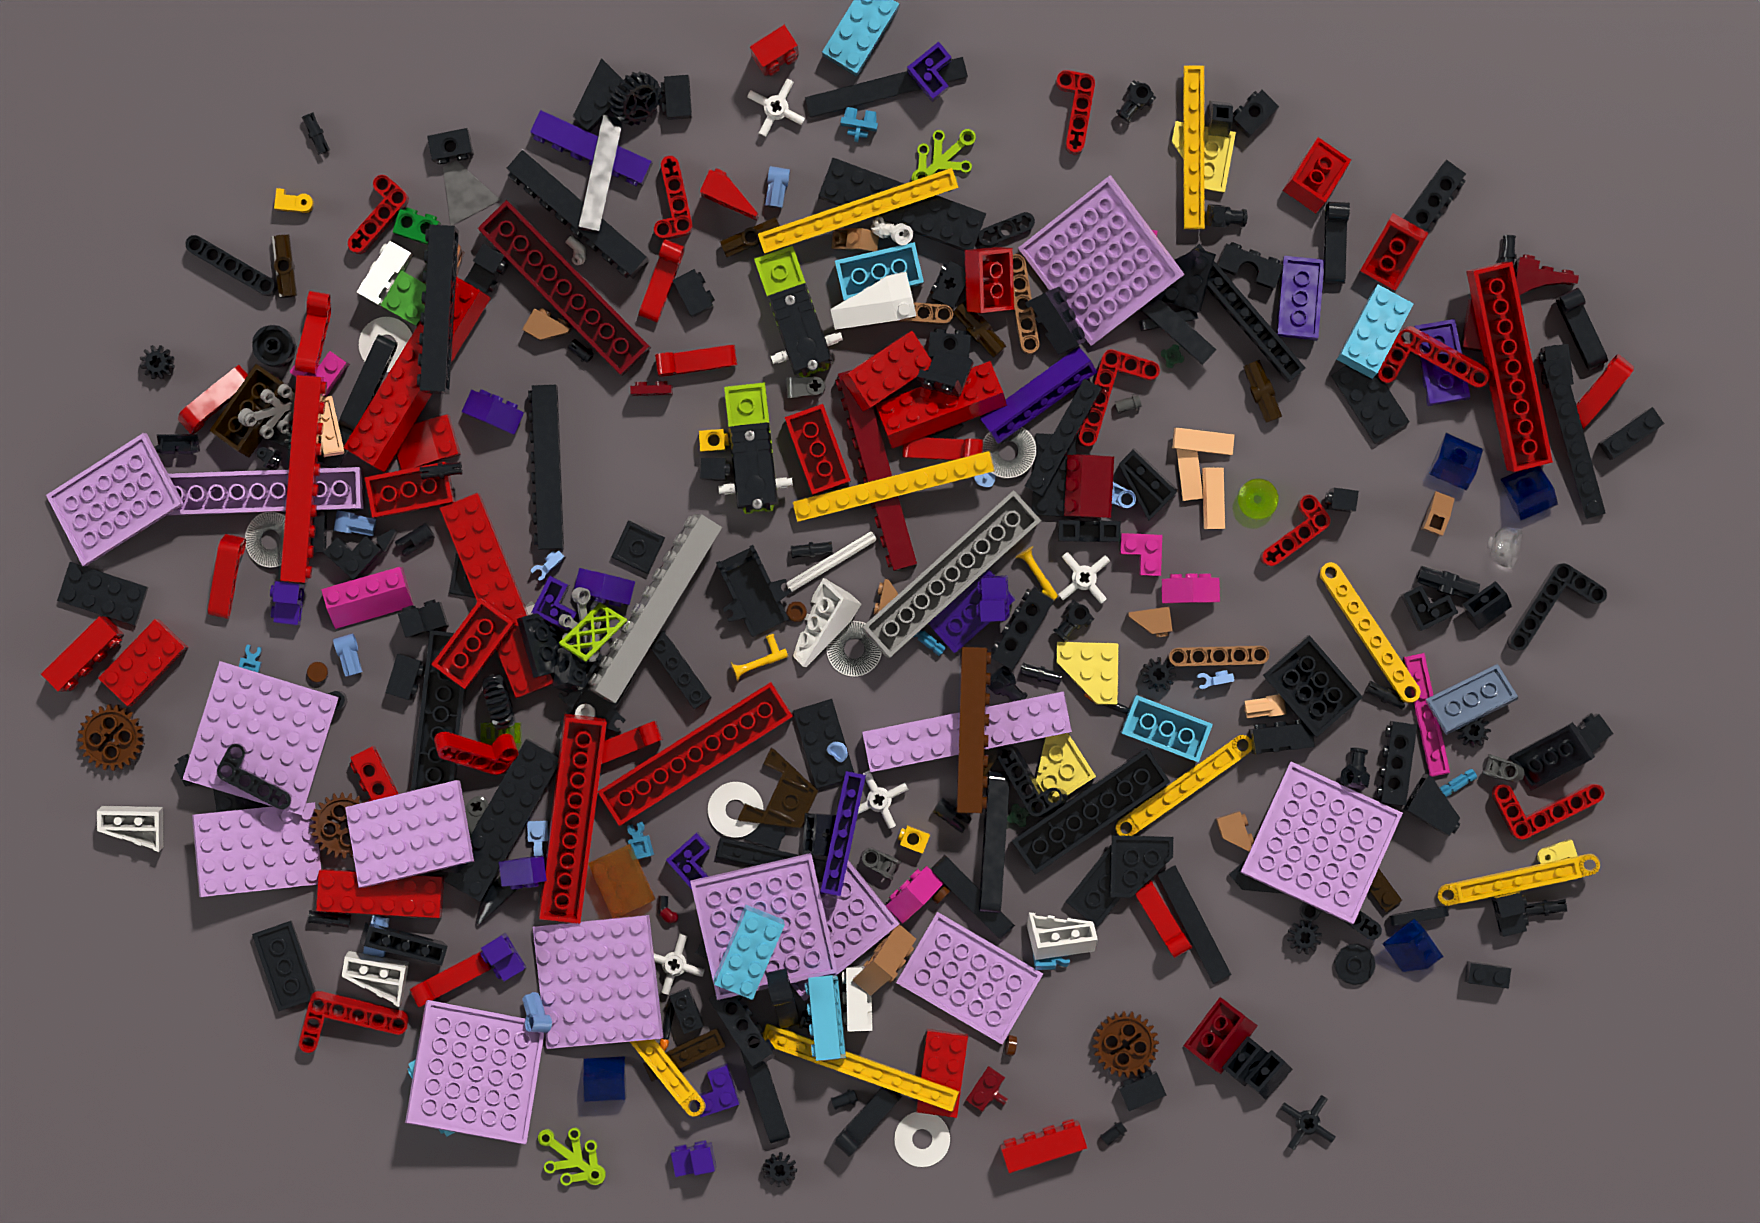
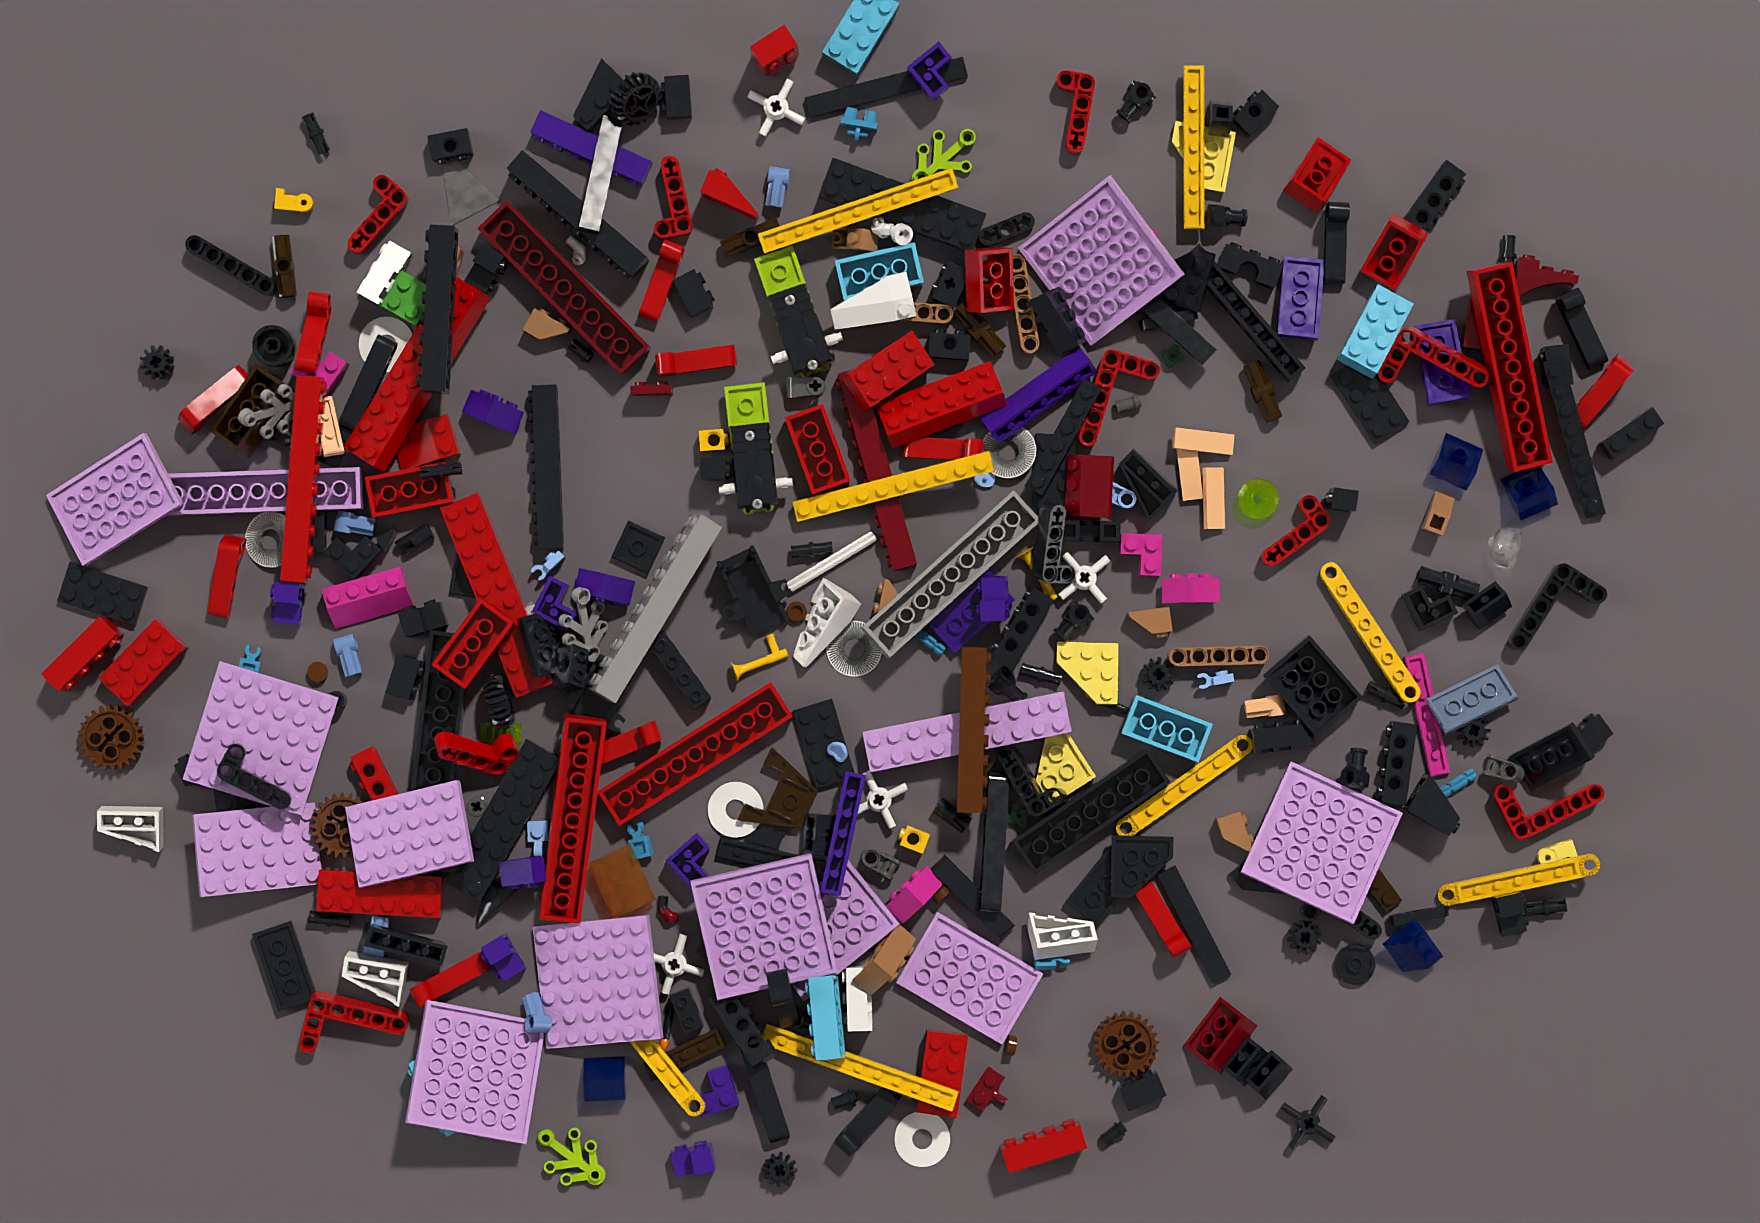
black hinge [156,434,200,455] -> none
black hinge [256,447,282,469] -> none
green brick [393,207,441,245] -> none
lime window [559,603,628,662] -> none
white tile [575,704,596,717] -> none
medium azure brick [713,904,785,1000] -> none
black bracket [917,350,973,397] -> none
black brick [1465,961,1512,989] -> none
none -> black beam [1032,501,1075,583]

